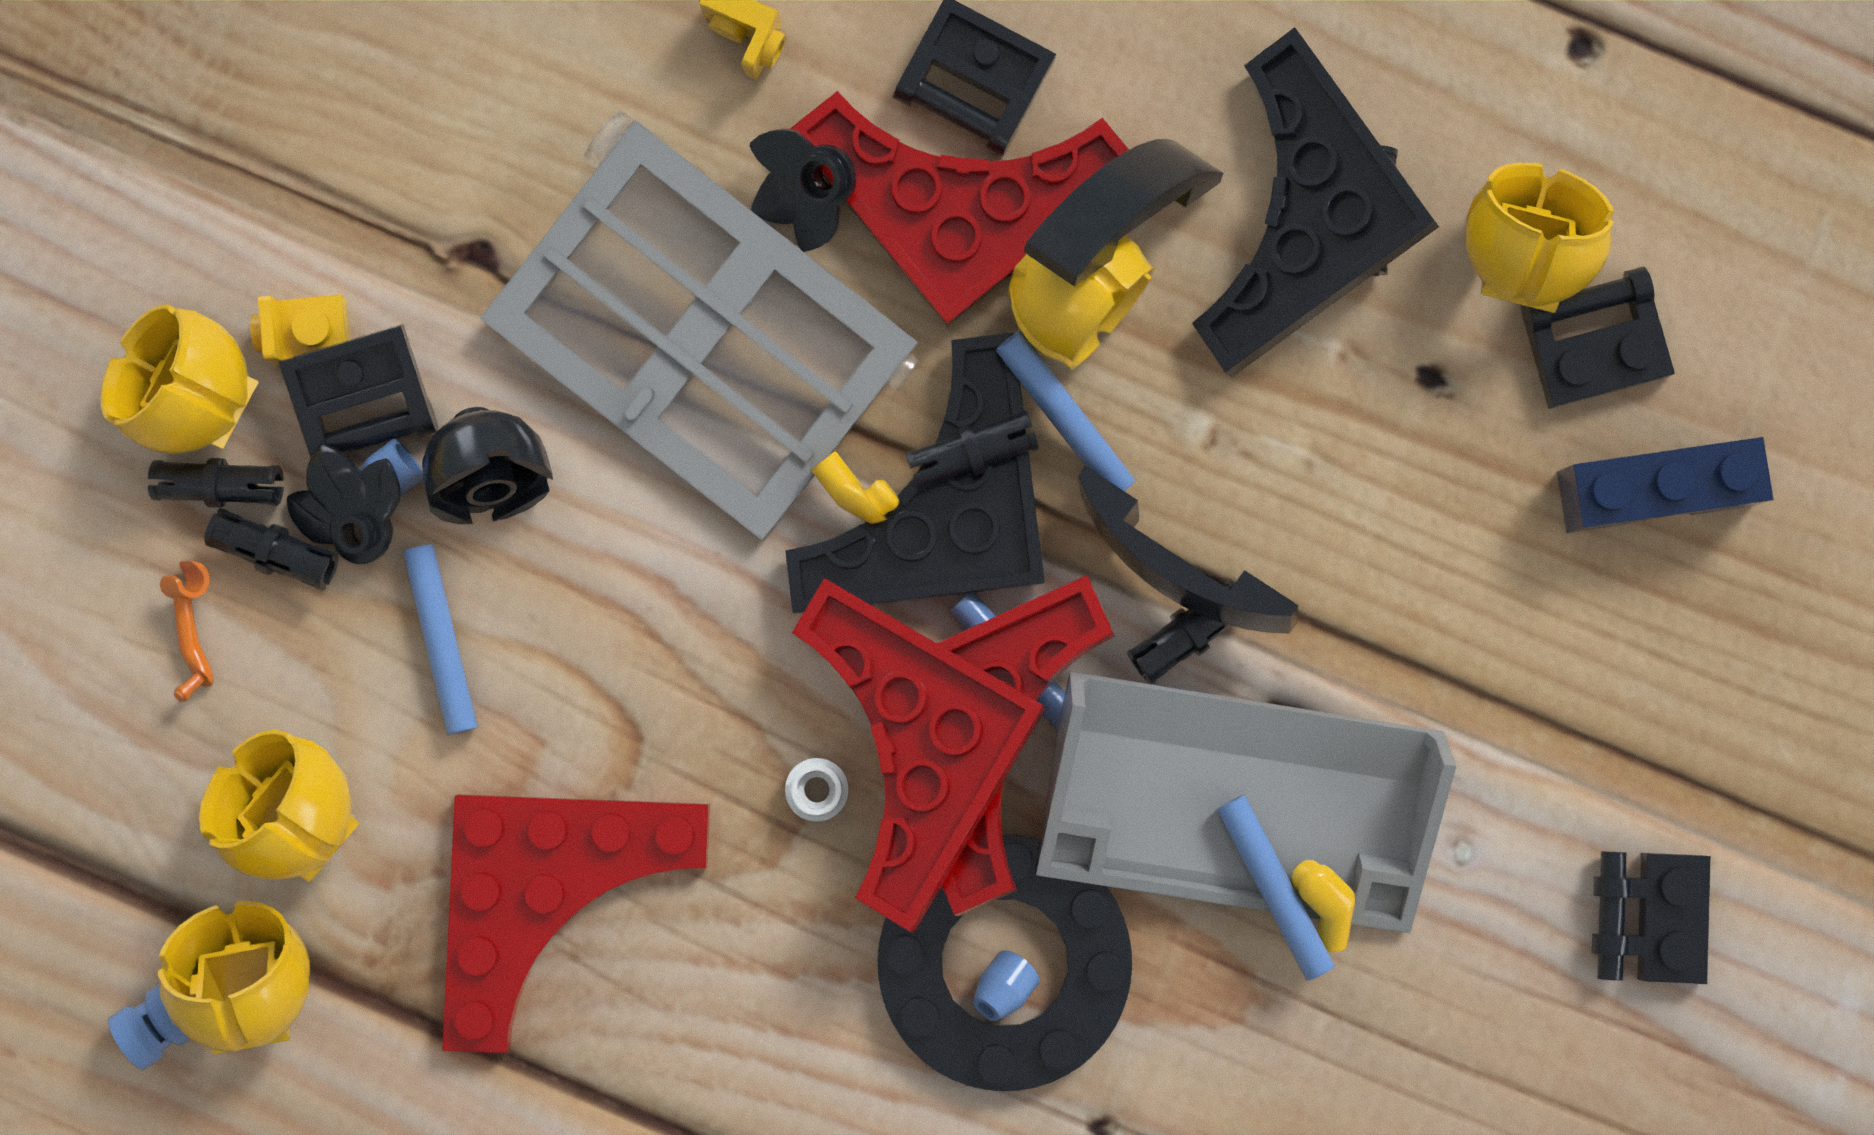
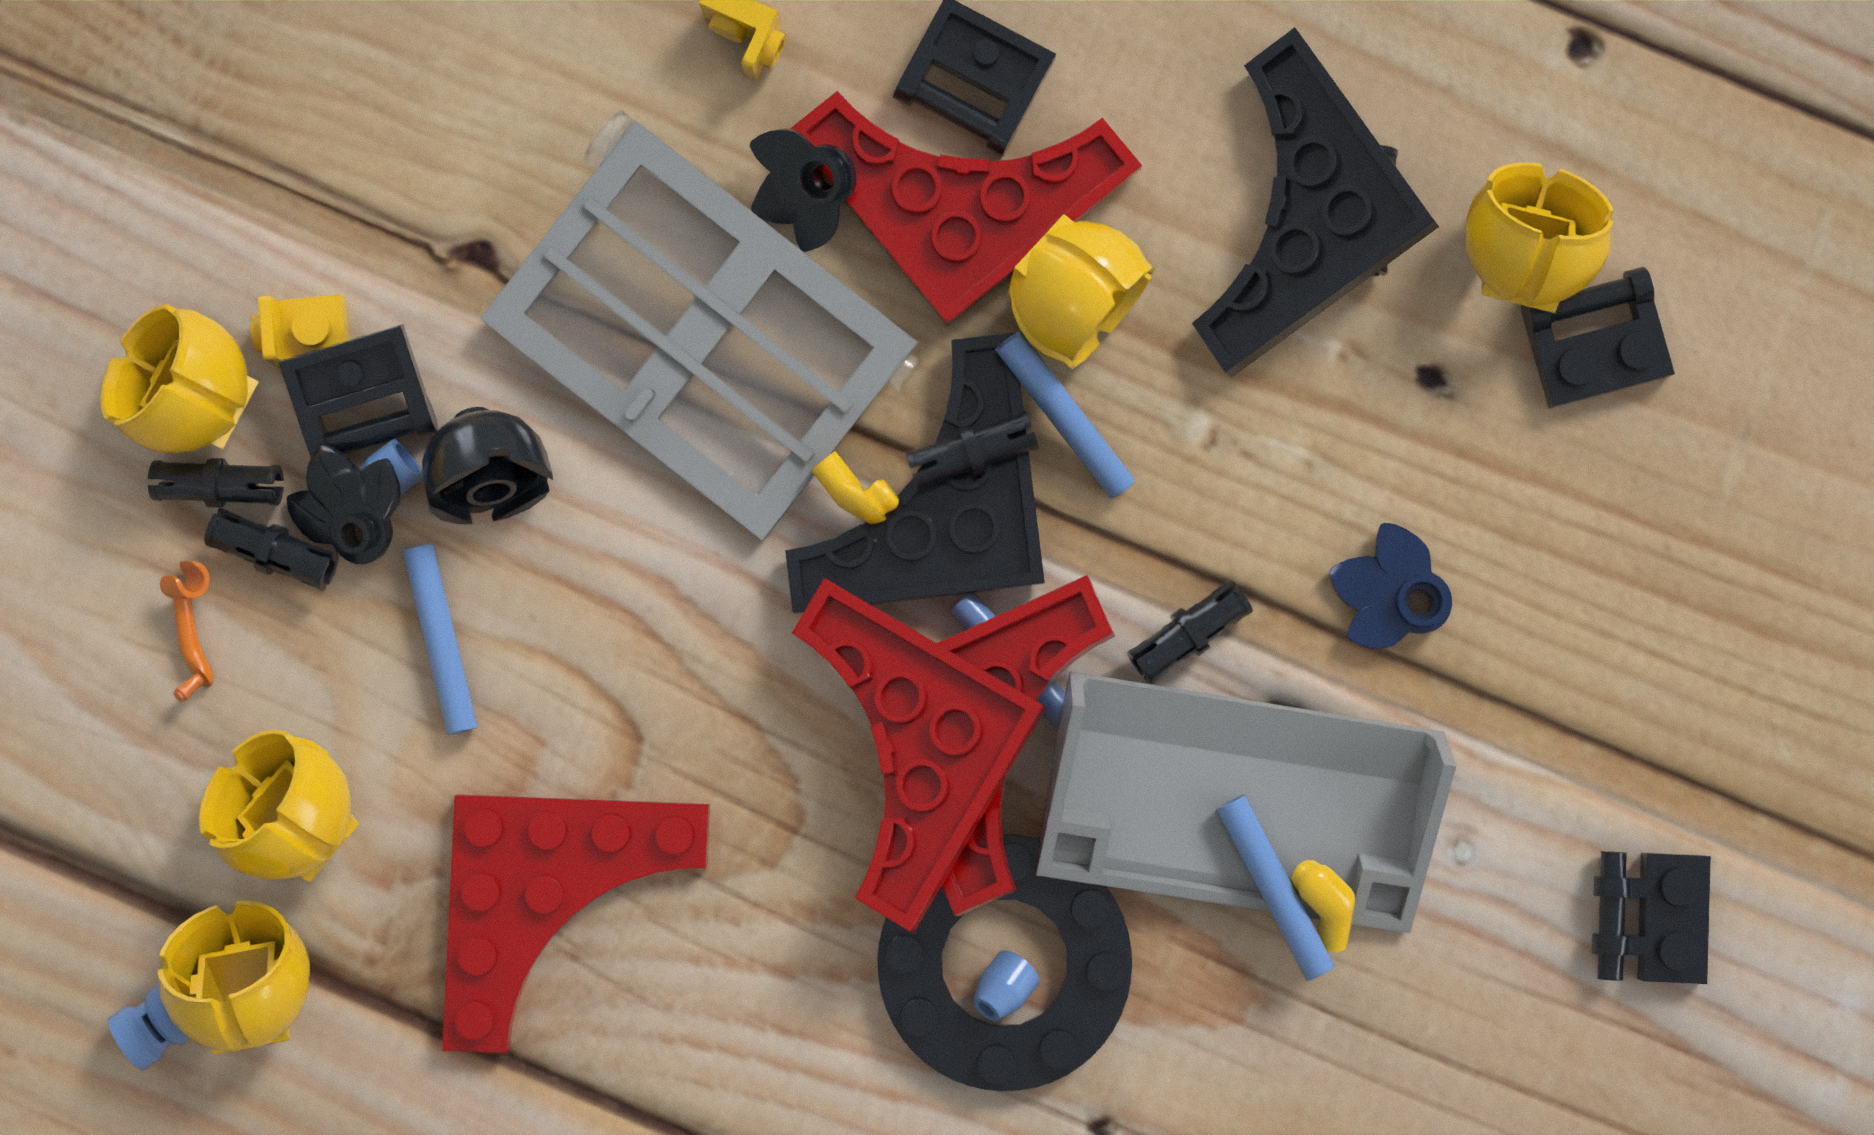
white plate [785,758,849,822] -> none
black slope [1023,139,1224,287] -> none
black slope [1078,466,1299,634] -> none
dark blue arch [1557,437,1774,533] -> none
none -> dark blue plate [1329,523,1452,649]

